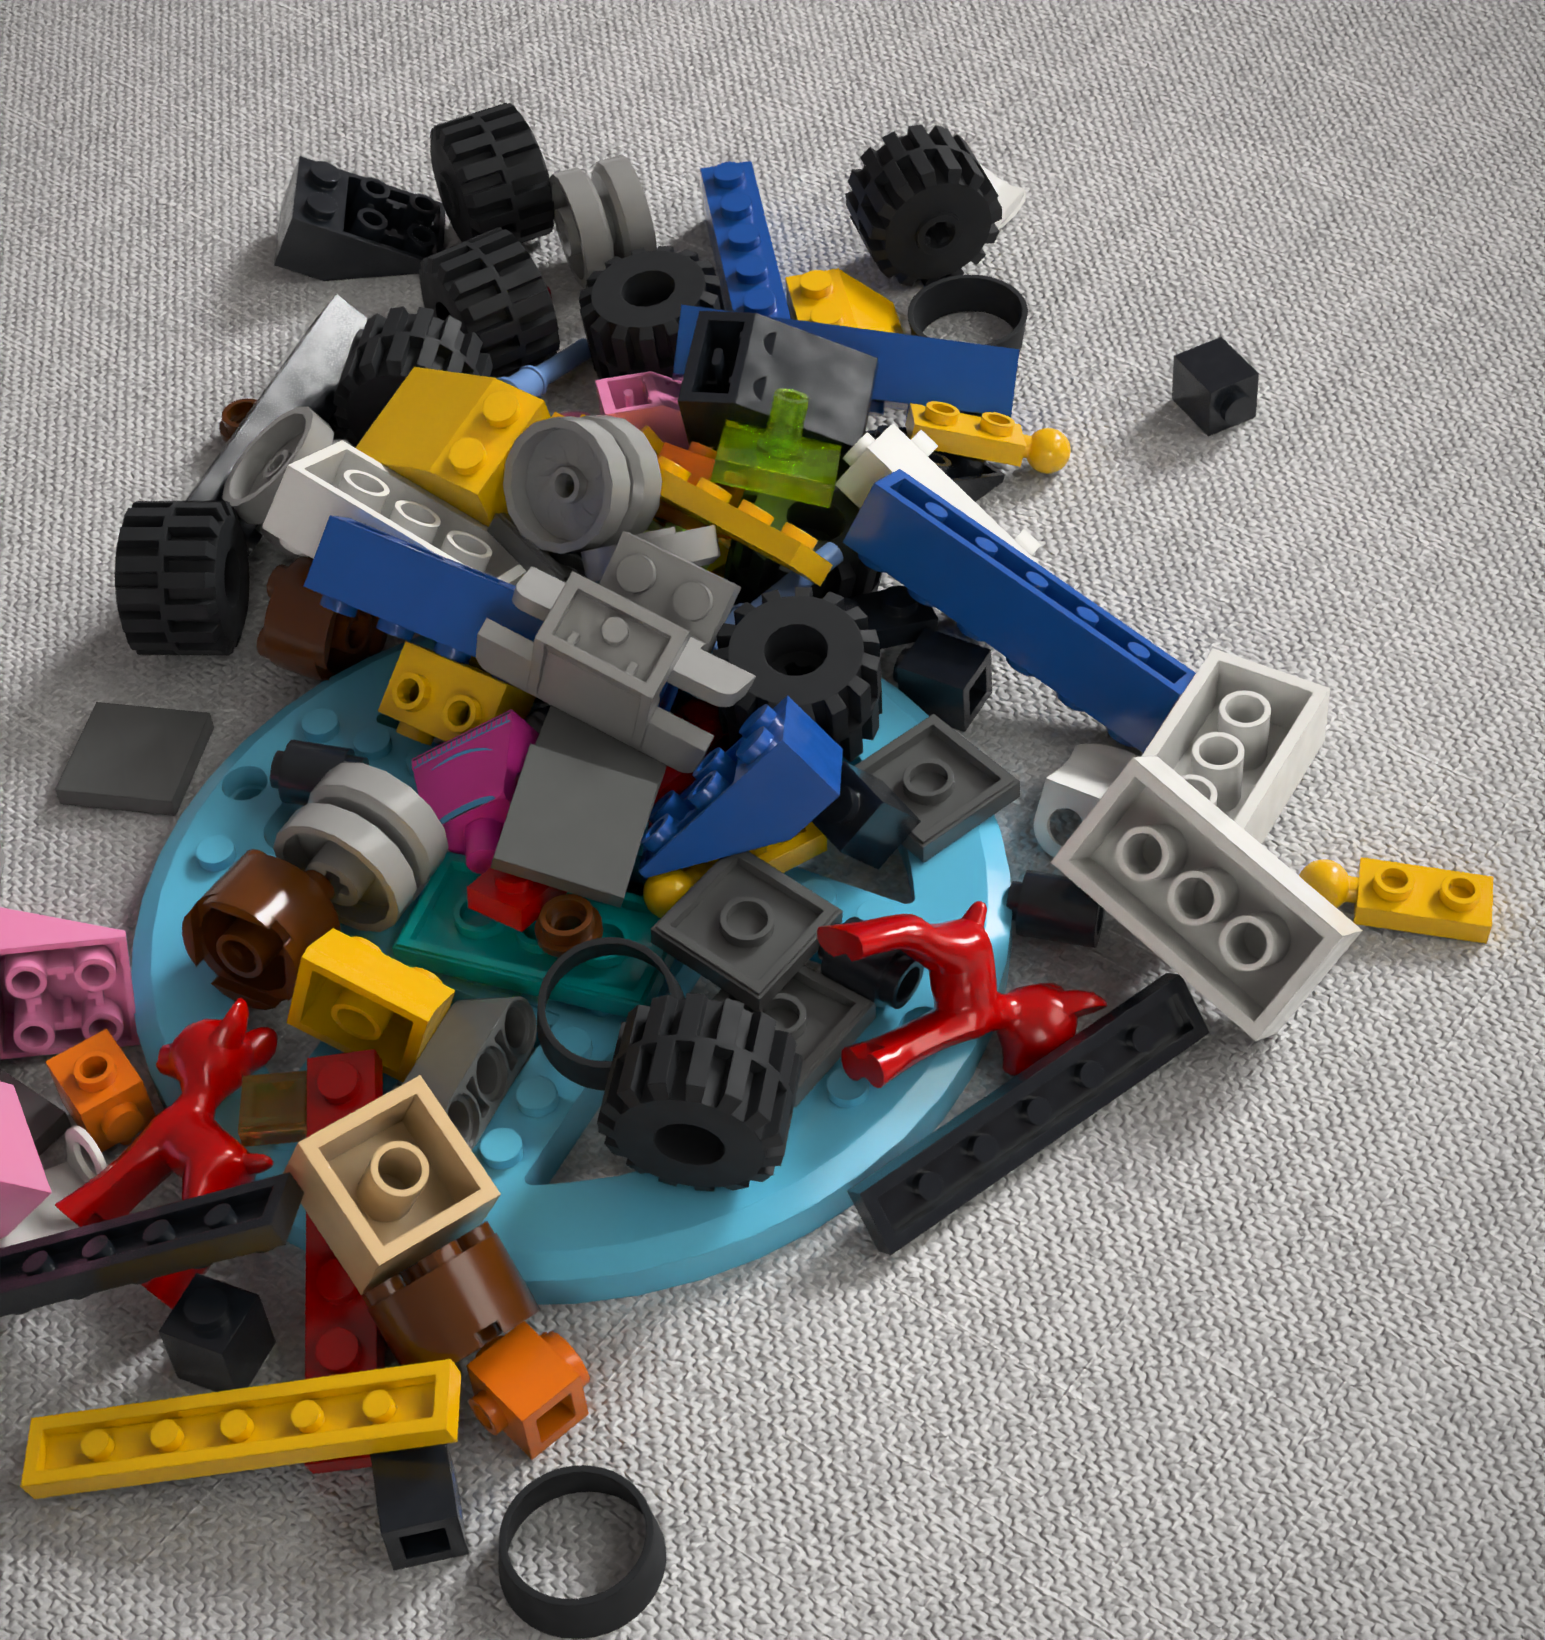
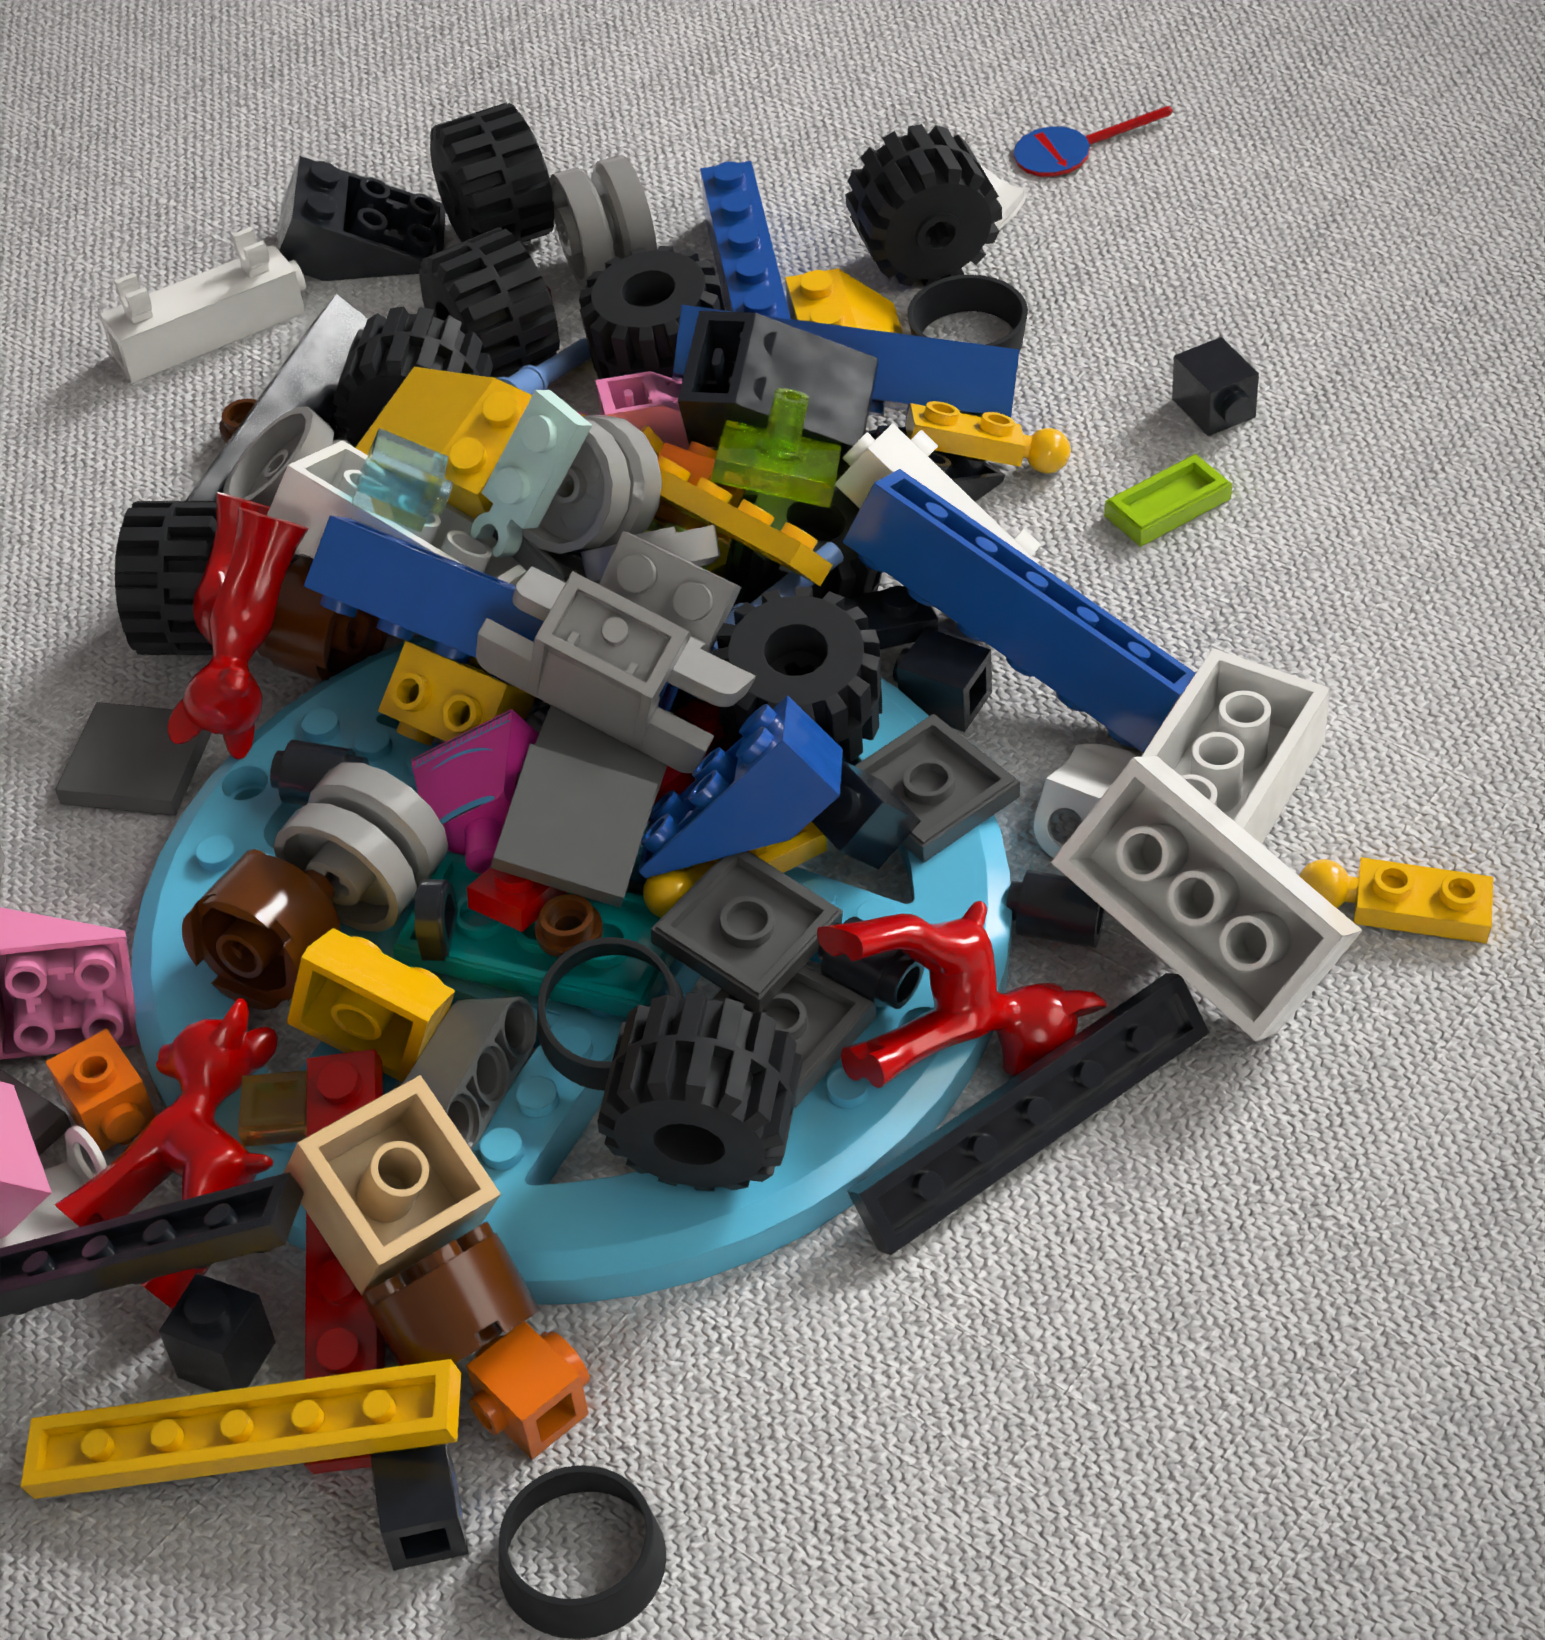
none -> white brick [99,227,306,383]
none -> red animal [167,492,309,760]
none -> clear light blue brick [351,428,453,532]
none -> black tile [415,879,458,961]
none -> light aqua plate [470,390,592,558]
none -> blue piece [1014,106,1173,177]
none -> lime tile [1104,454,1232,547]

